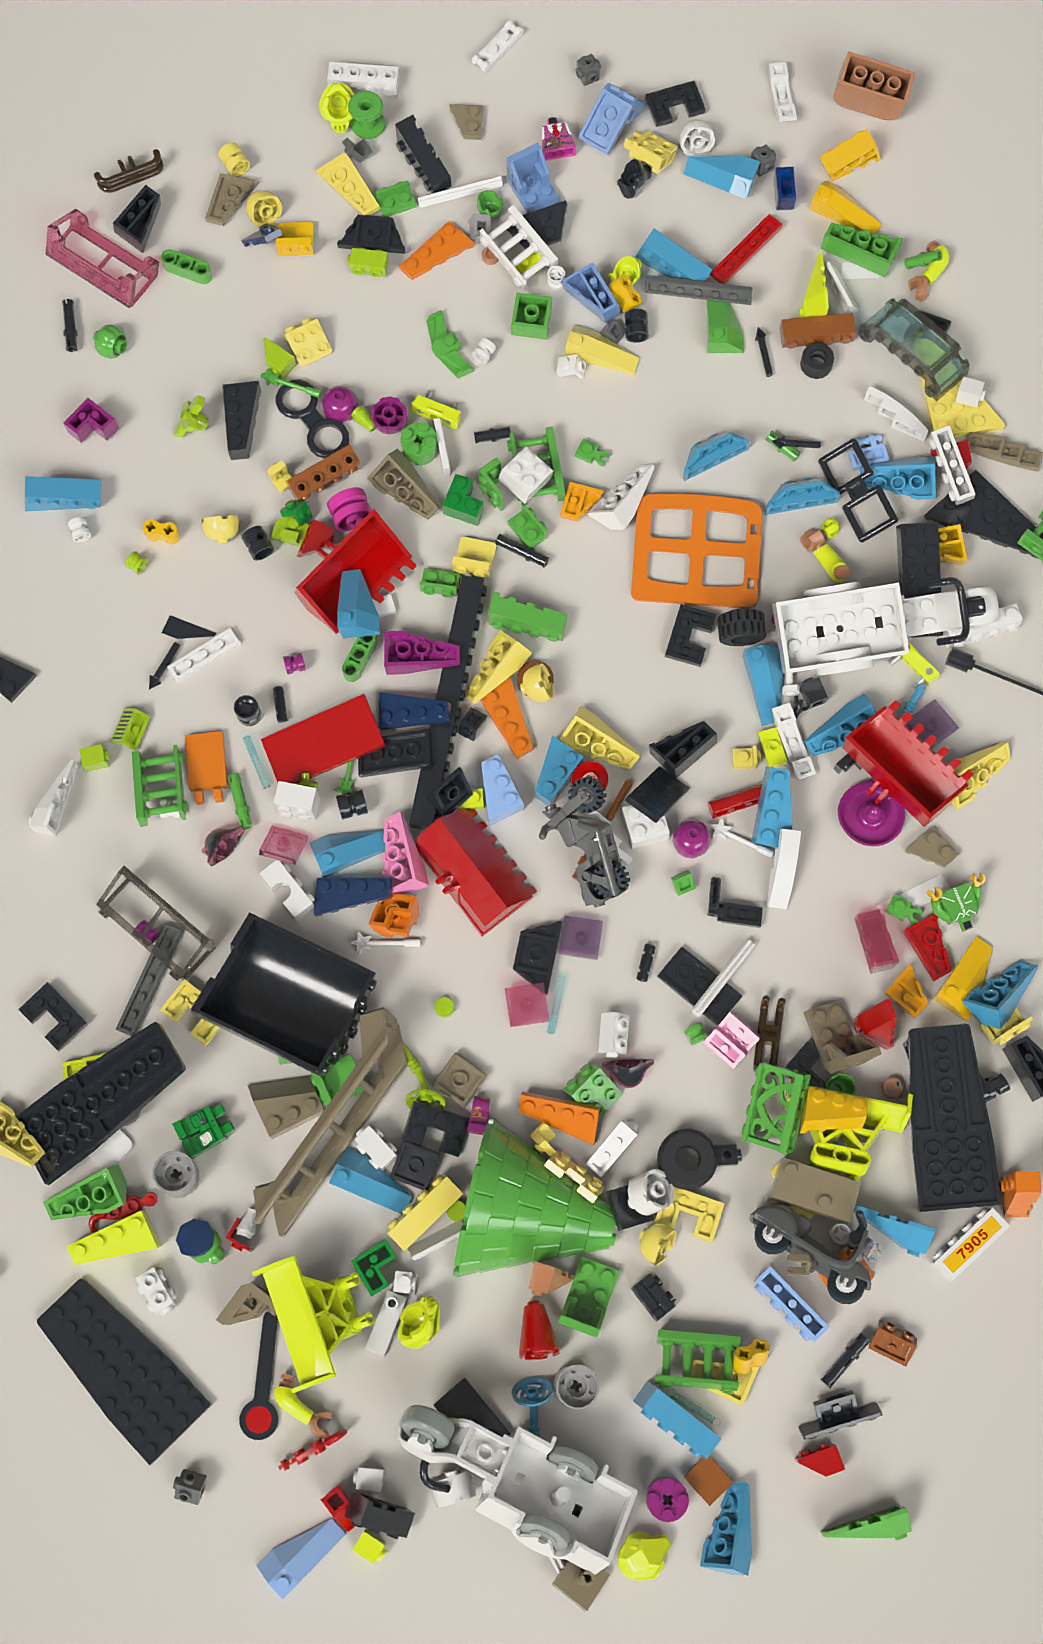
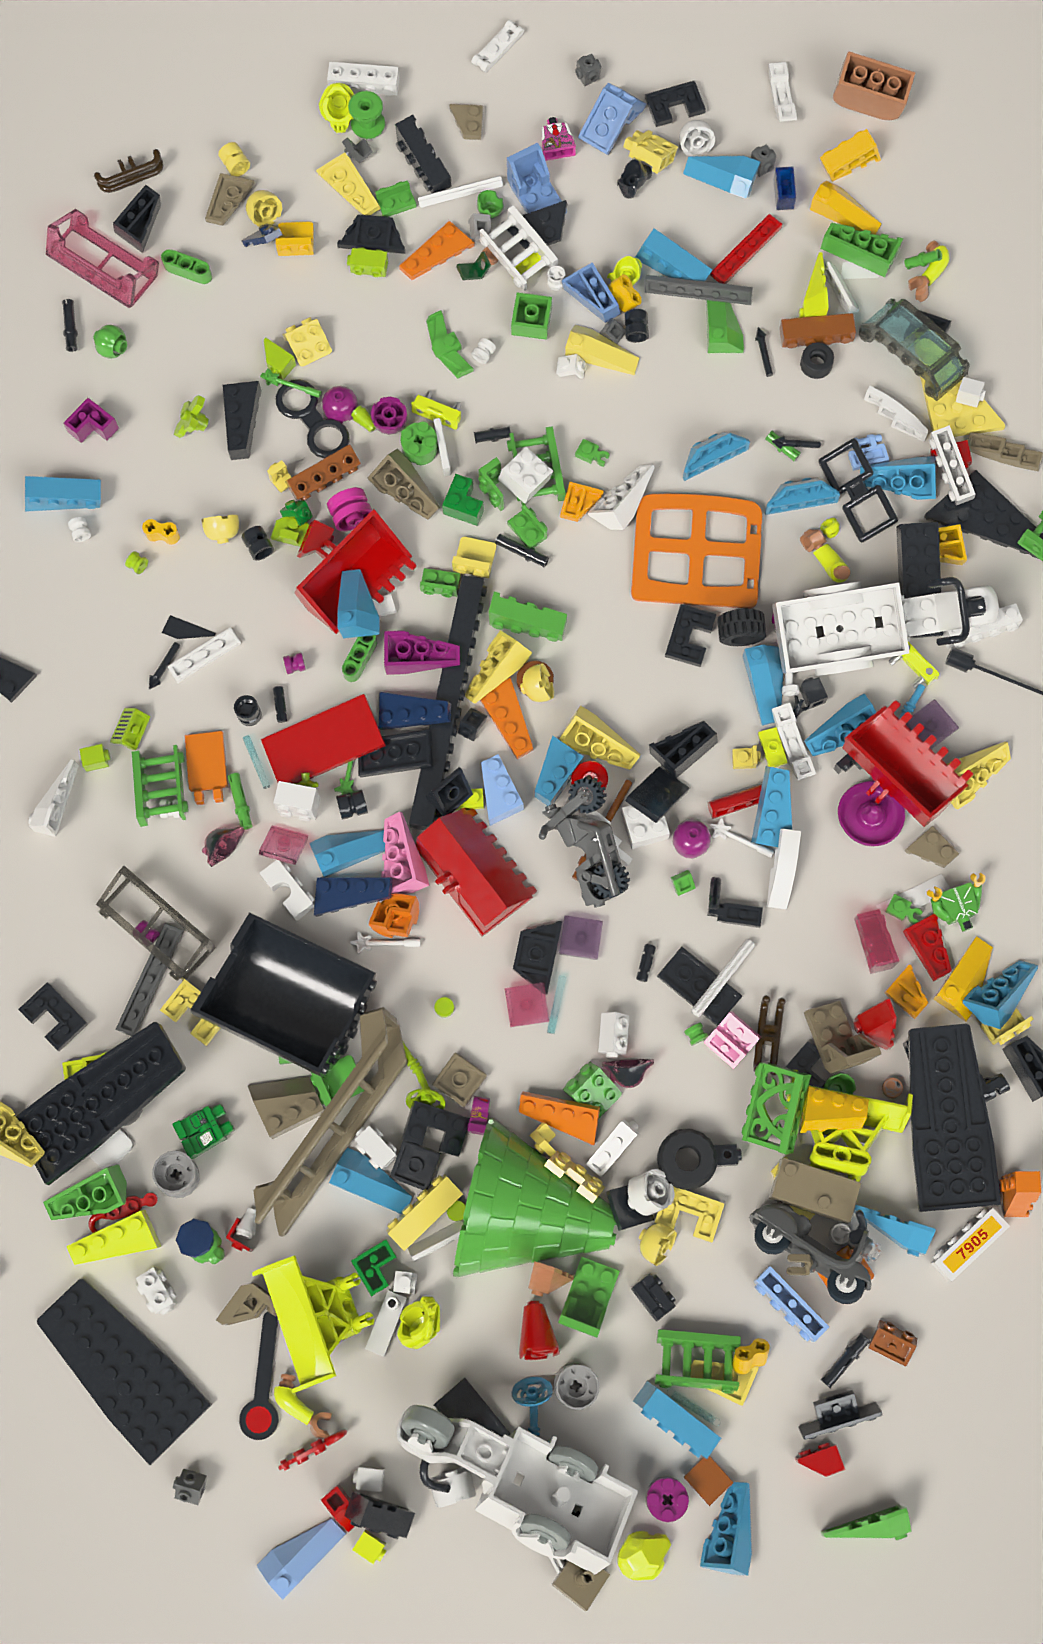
none -> dark green bracket [456,251,491,281]

